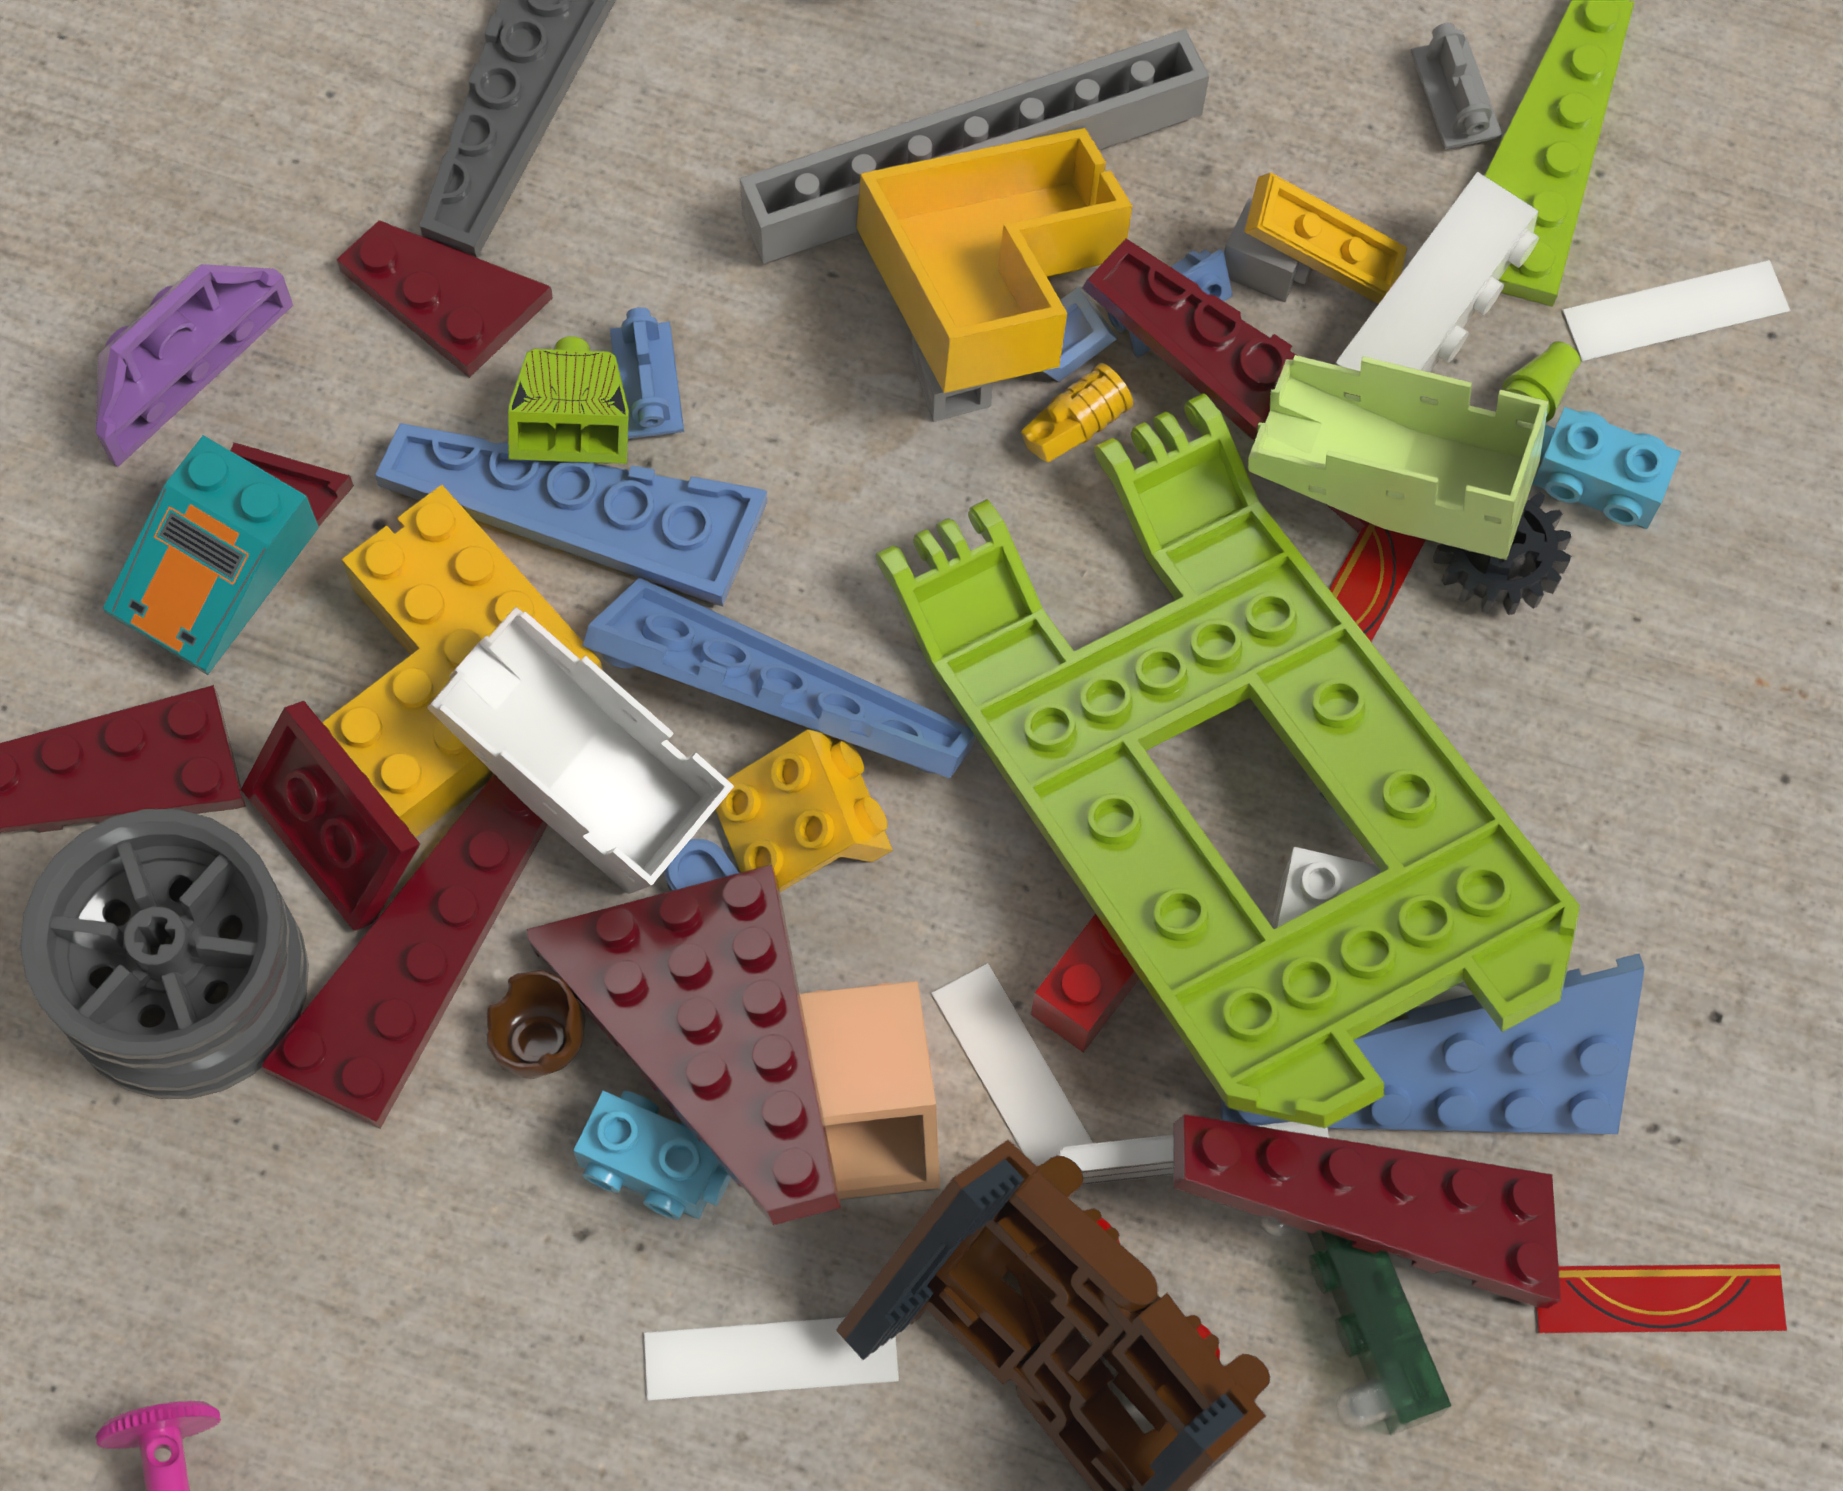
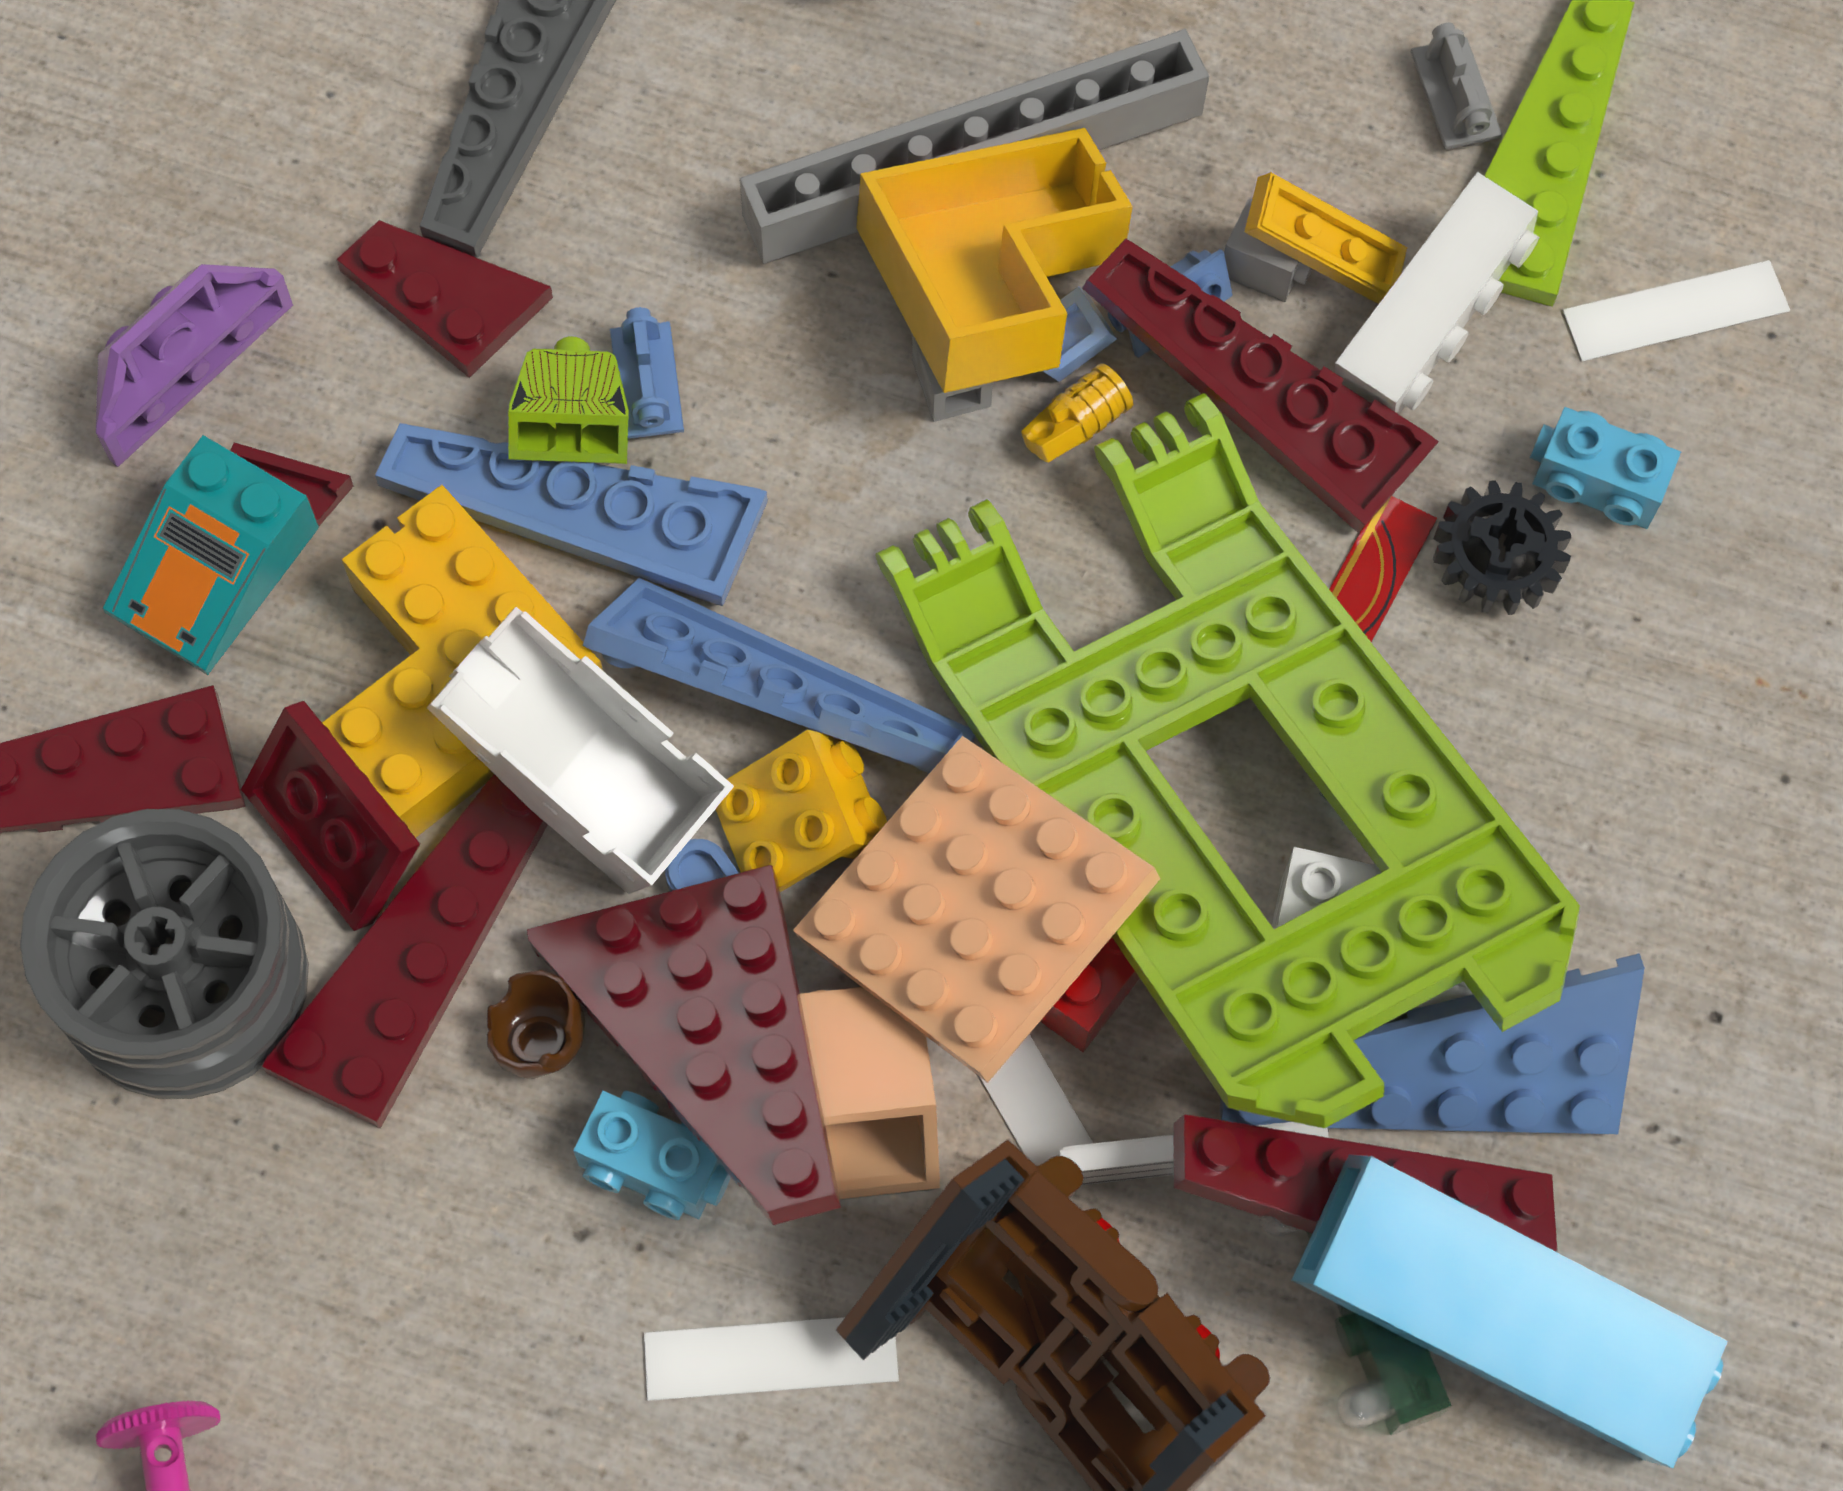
yellowish green piece [1248,355,1549,560] -> none
lime cone [1502,341,1581,424] -> none
red sticker [1537,1264,1787,1333] -> none
none -> light nougat plate [793,736,1161,1083]
none -> medium azure brick [1291,1155,1728,1468]

